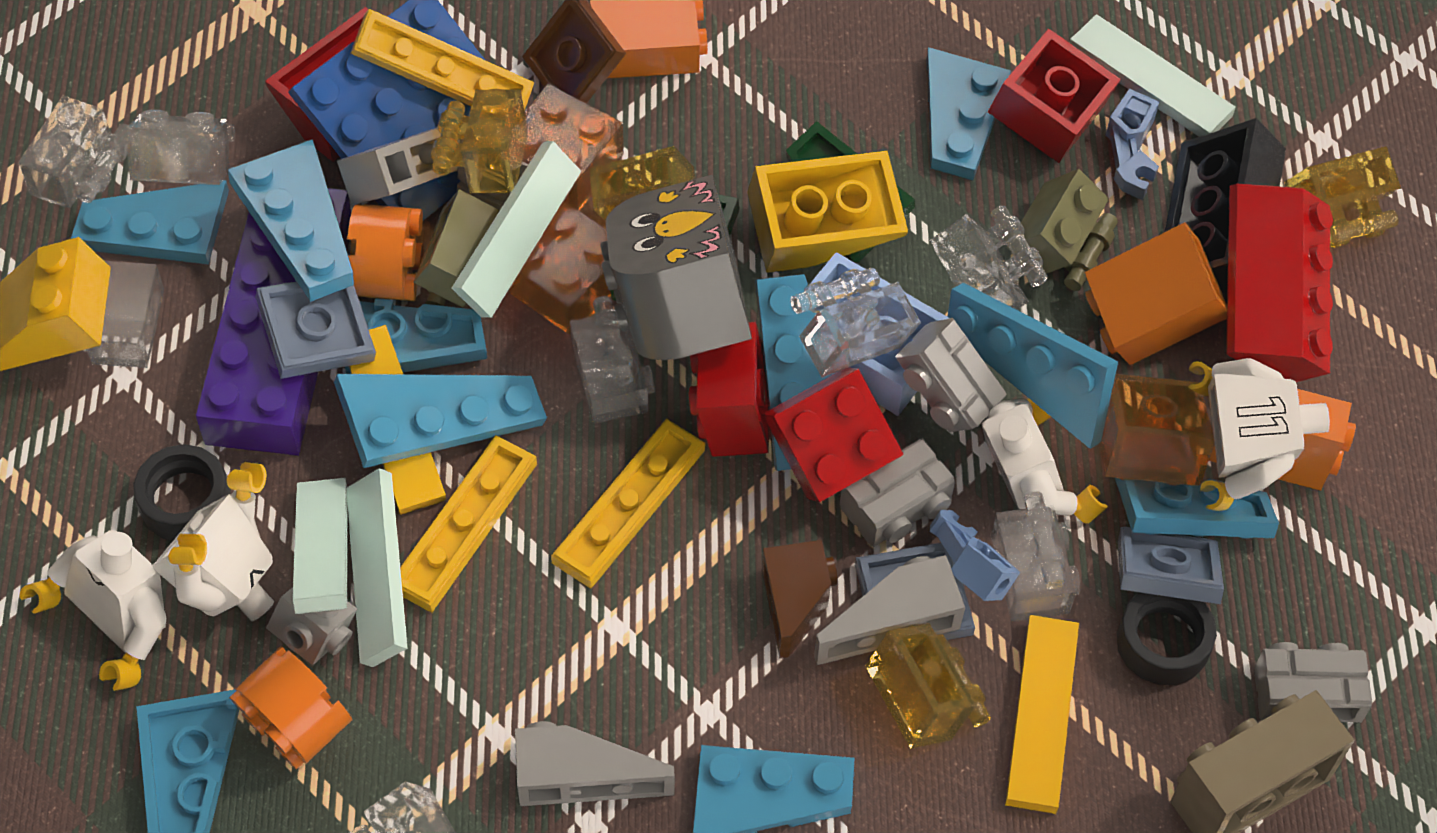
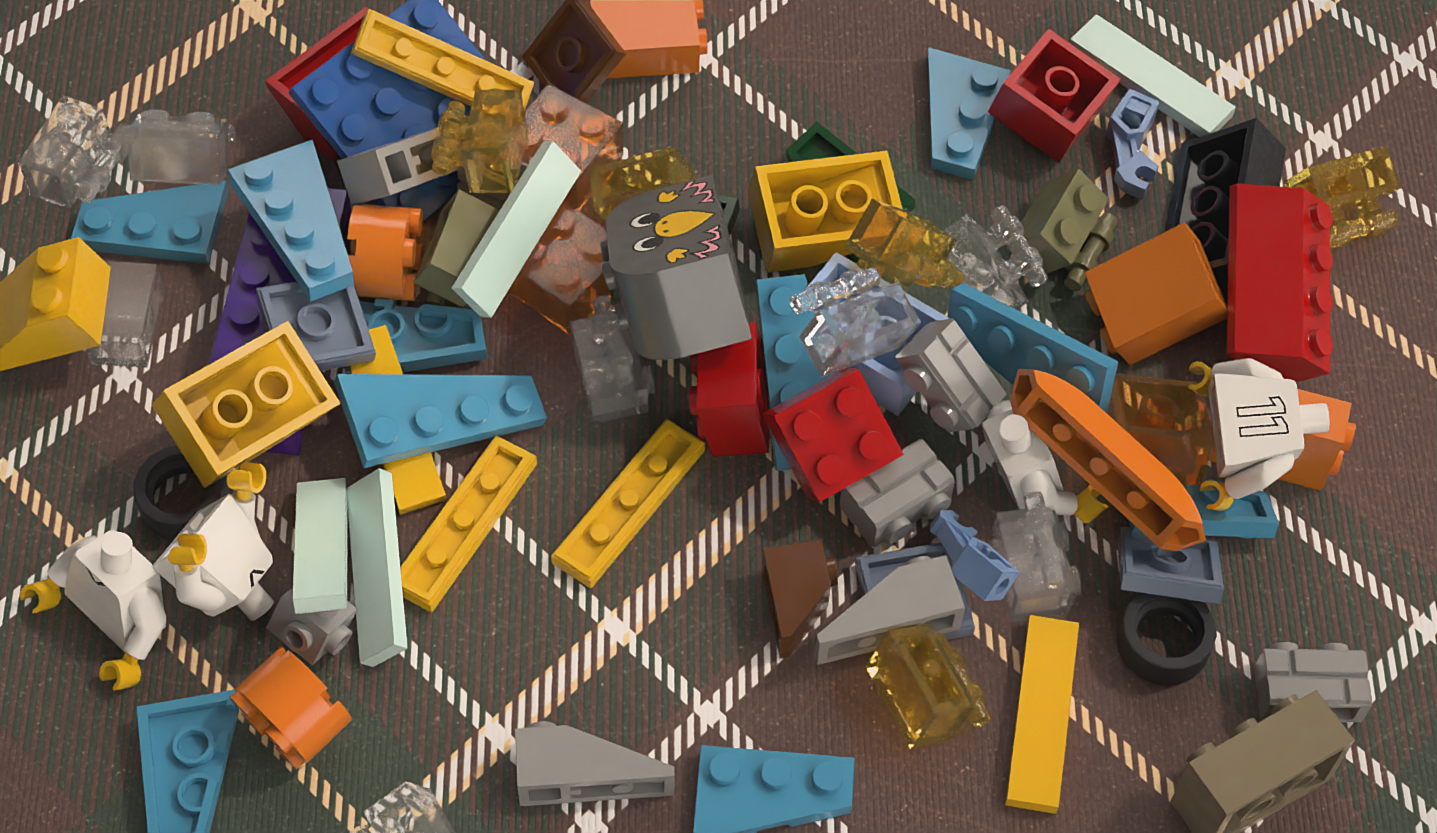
none -> yellow slope [152,321,340,488]
none -> clear yellow brick [845,198,964,289]
none -> orange brick [1010,369,1206,551]

